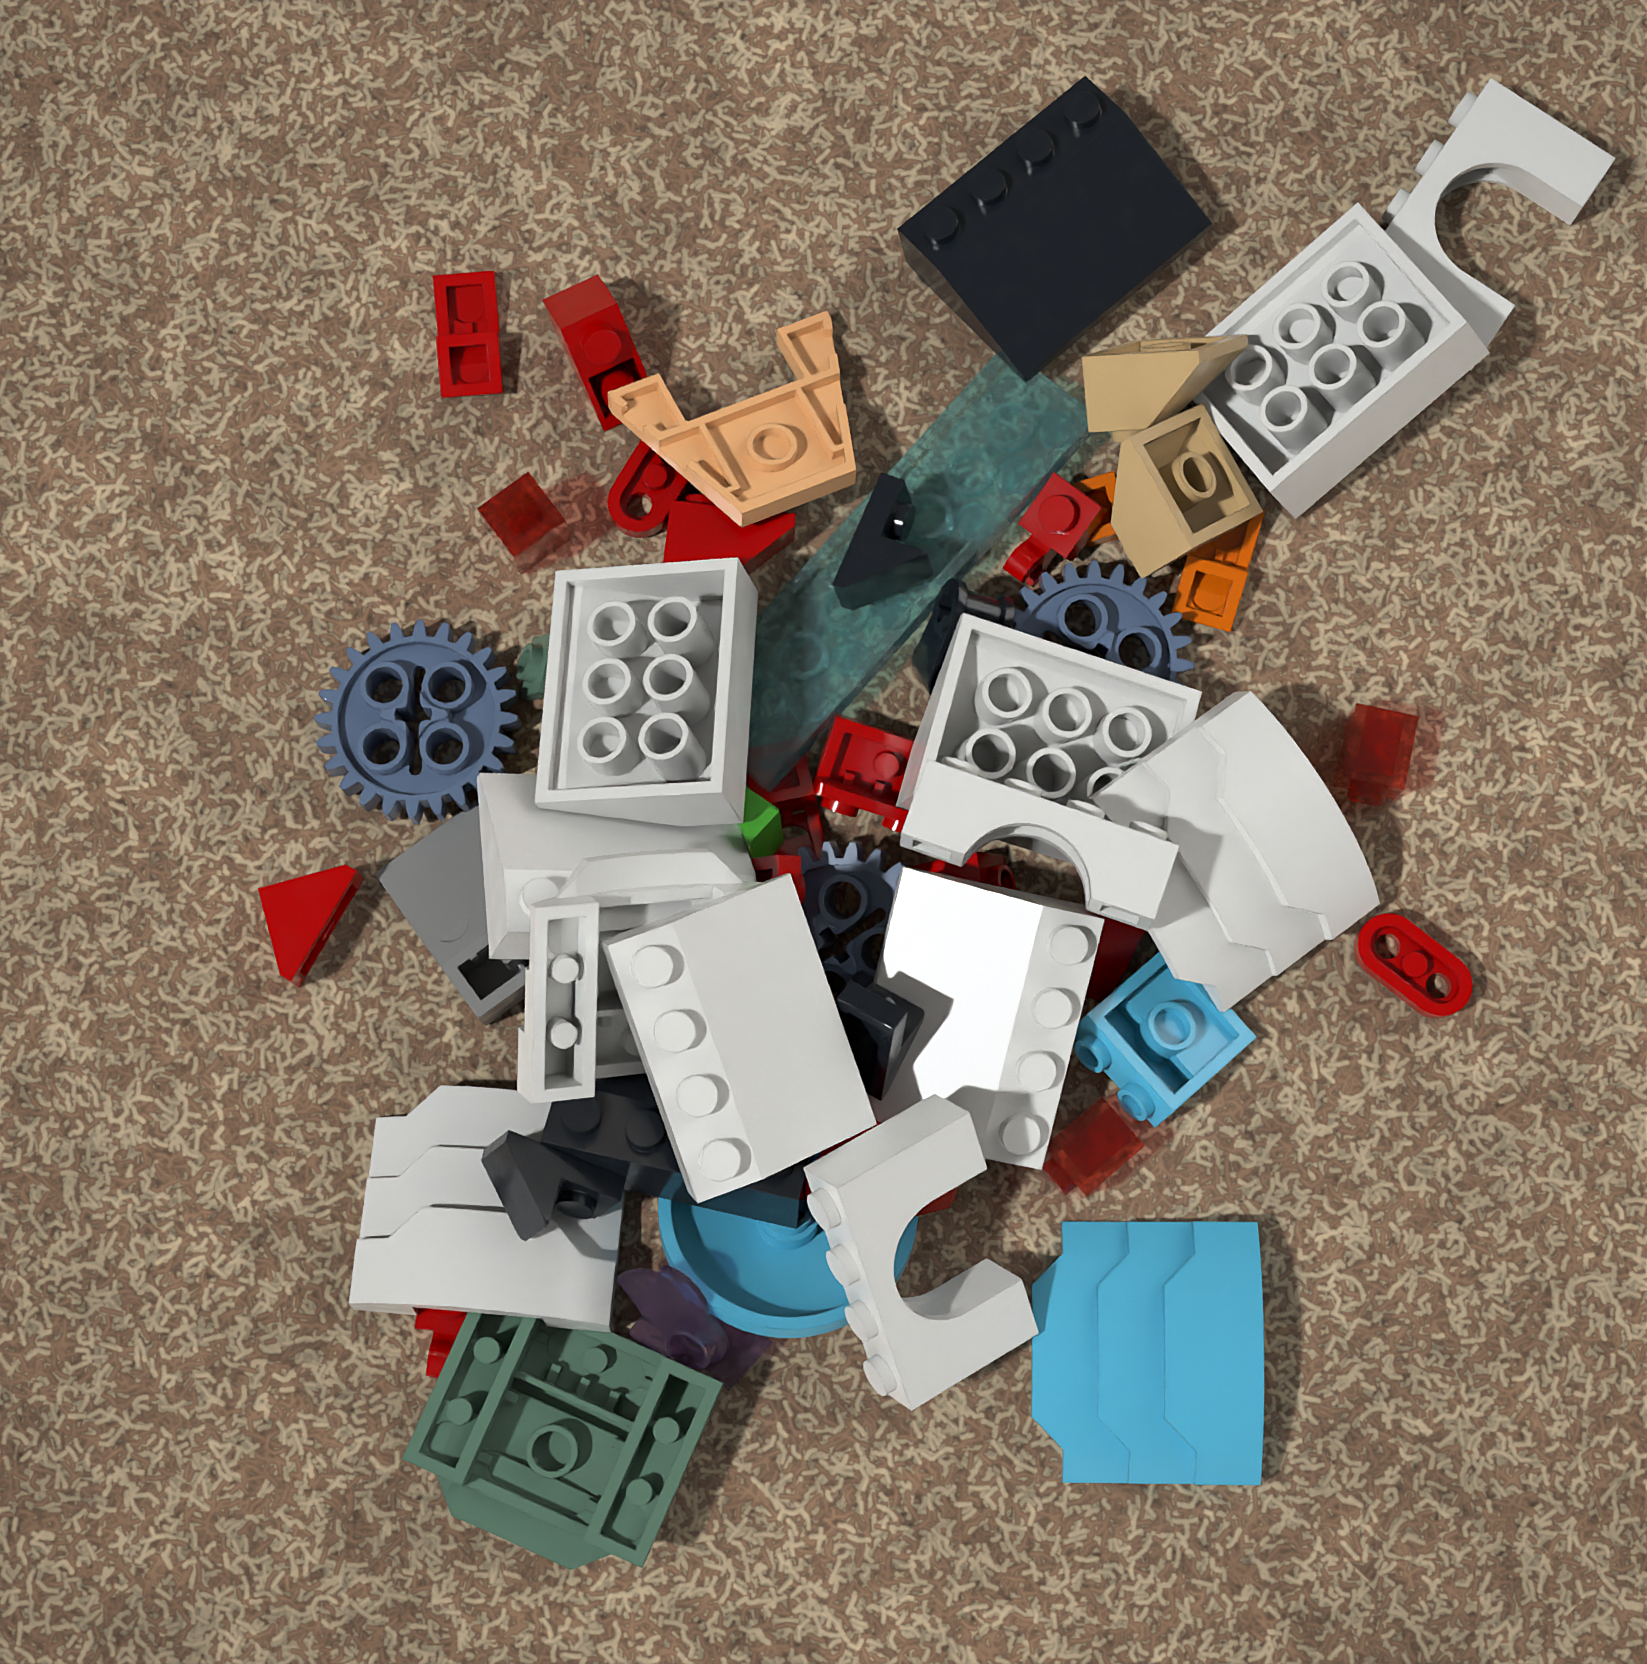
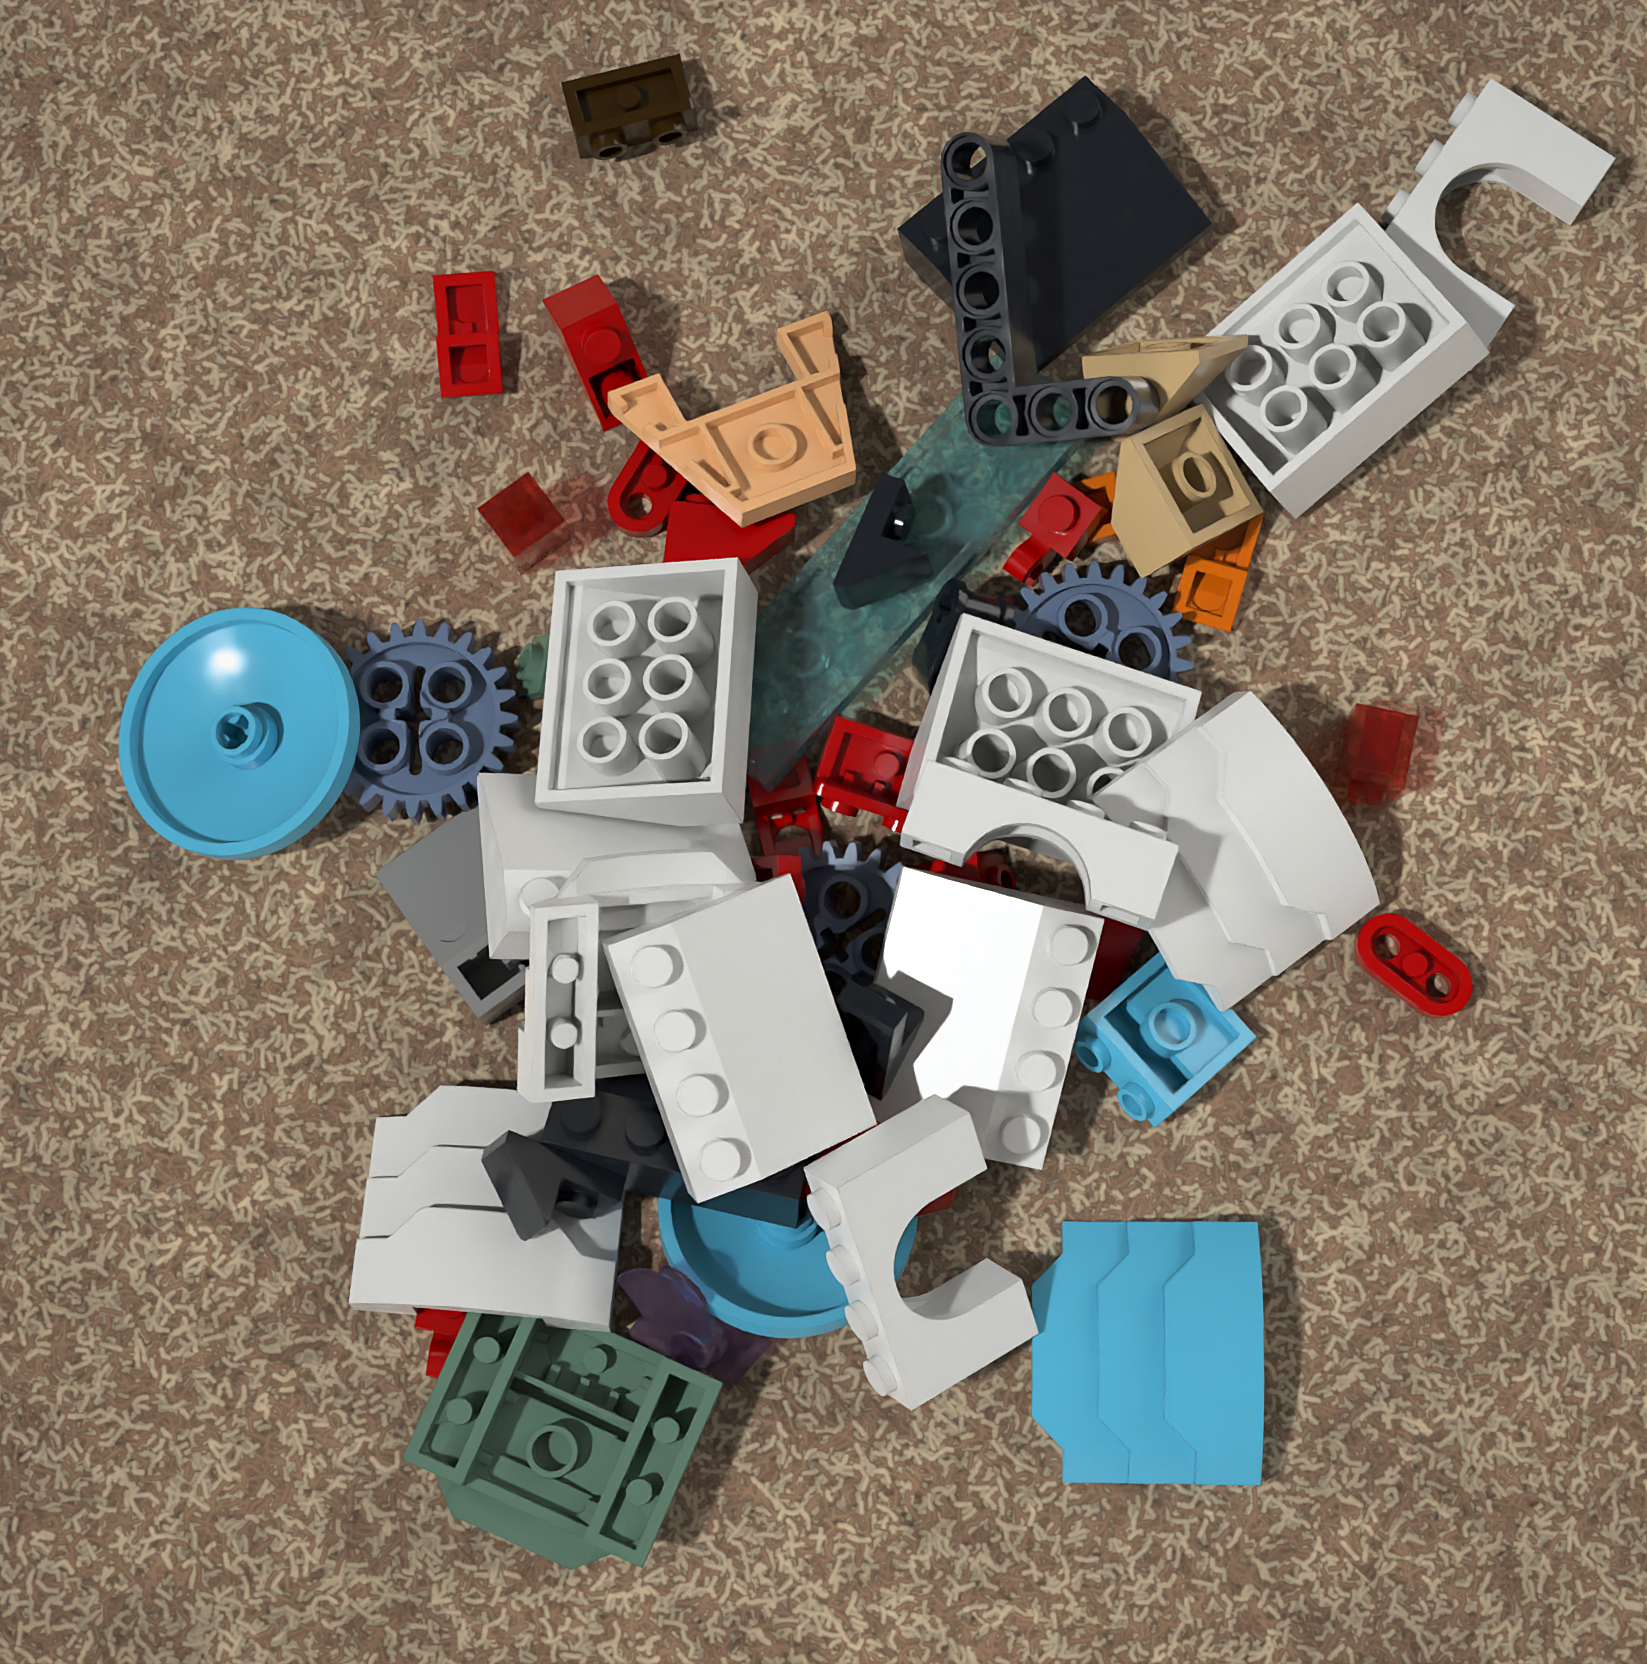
red slope [258,864,364,988] -> none
bright green slope [737,787,784,858] -> none
clear red brick [1042,1096,1145,1199] -> none
none -> medium azure dish [119,607,360,860]
none -> dark brown bracket [561,54,698,160]
none -> black beam [940,132,1160,447]

